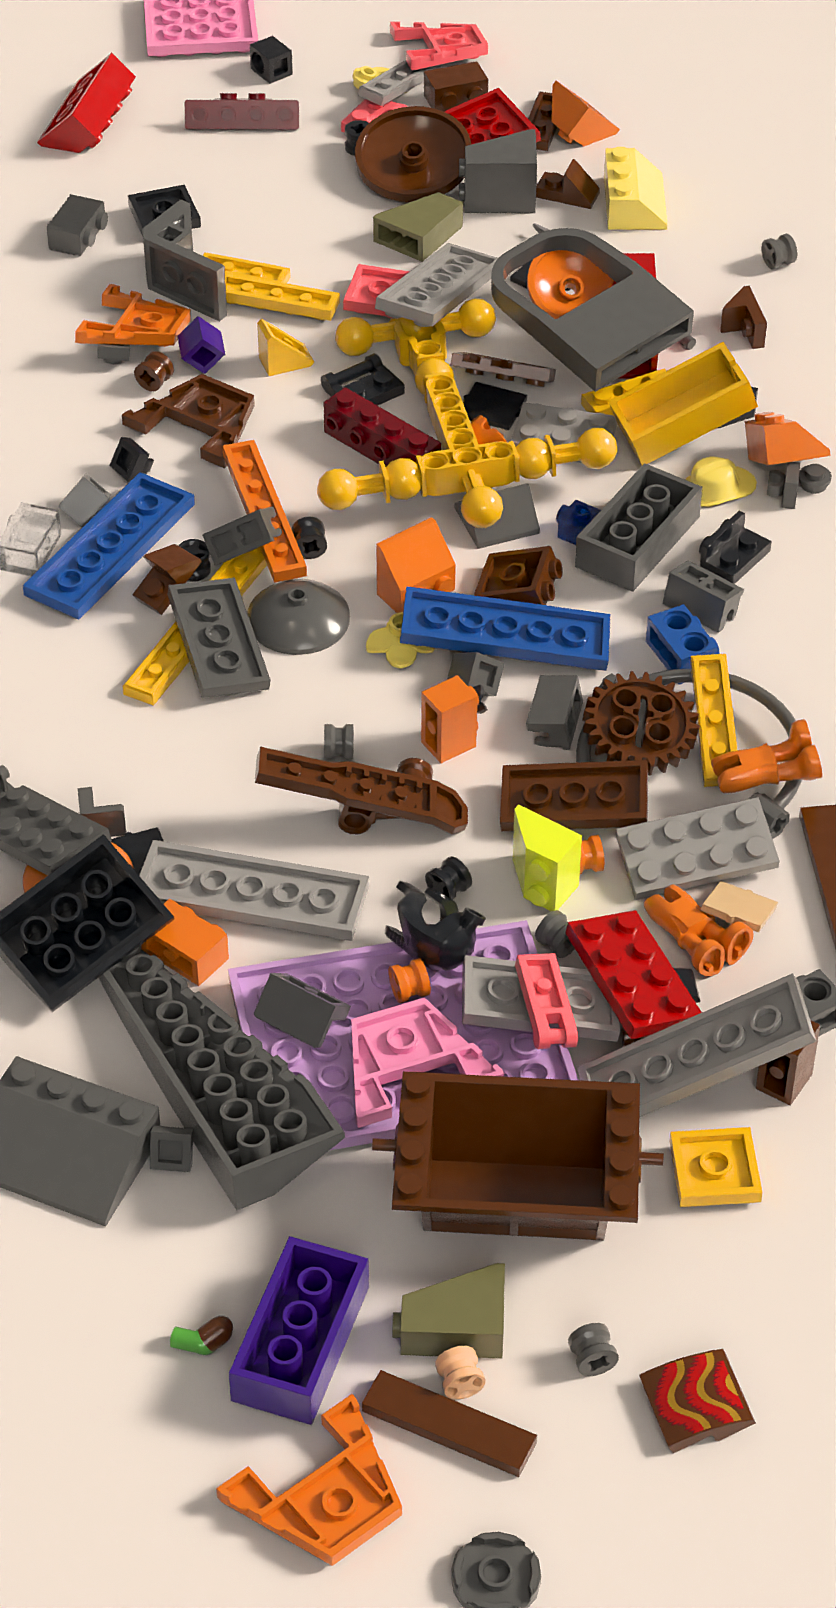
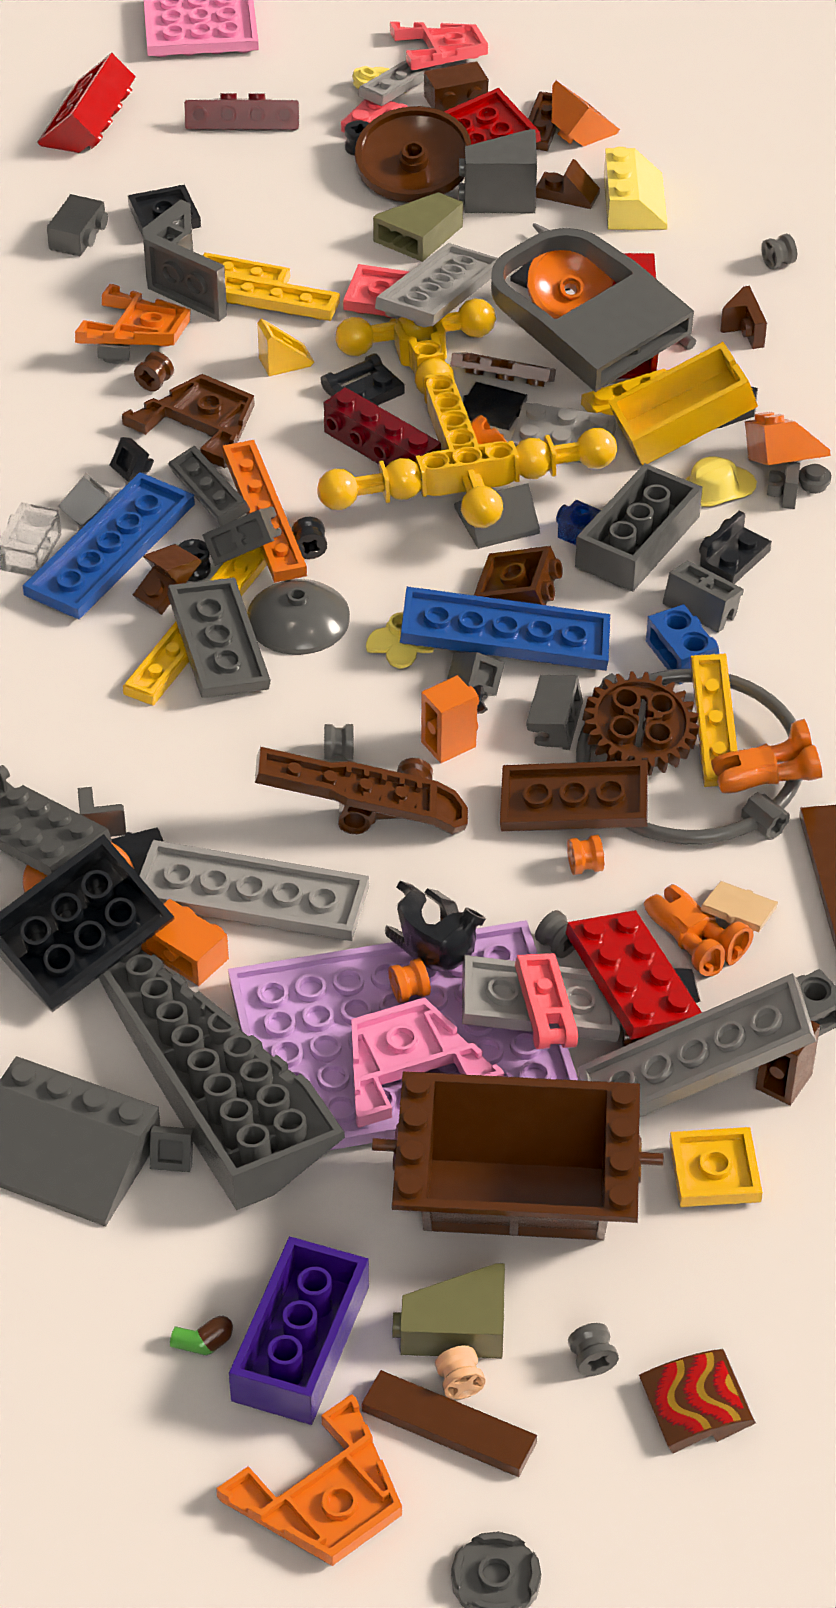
dark purple brick [177,316,226,374] -> none
black brick [250,35,293,84] -> none
dark grey panel [254,973,351,1048] -> none
orange slope [376,517,456,613] -> none
black wheel [425,856,472,900] -> none
neon yellow slope [513,805,582,912] -> none
light grey plate [616,797,780,900] -> none
none -> dark grey tile [168,446,250,526]

